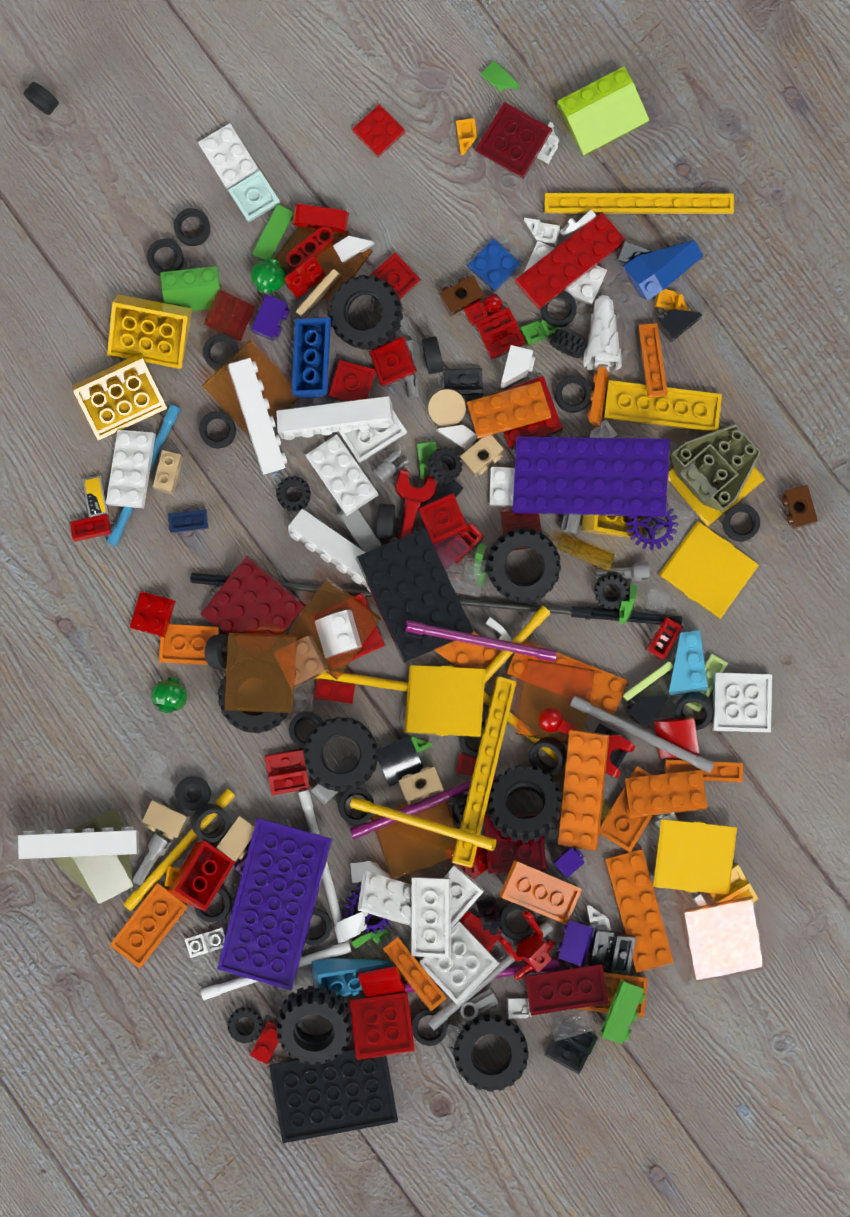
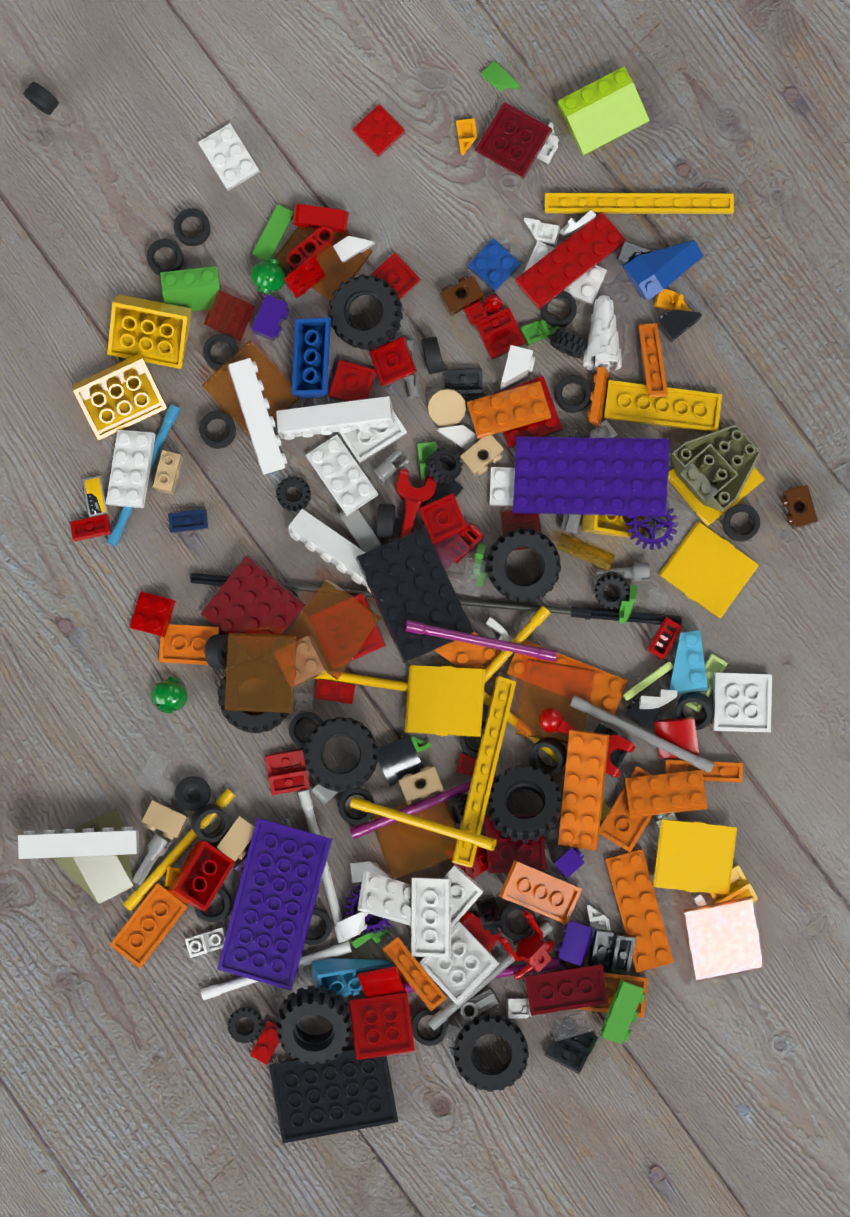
light aqua plate [228,170,280,223] -> none
tan tile [296,269,342,318] -> none
white slope [315,610,362,658] -> none
none -> white slope [639,690,677,709]

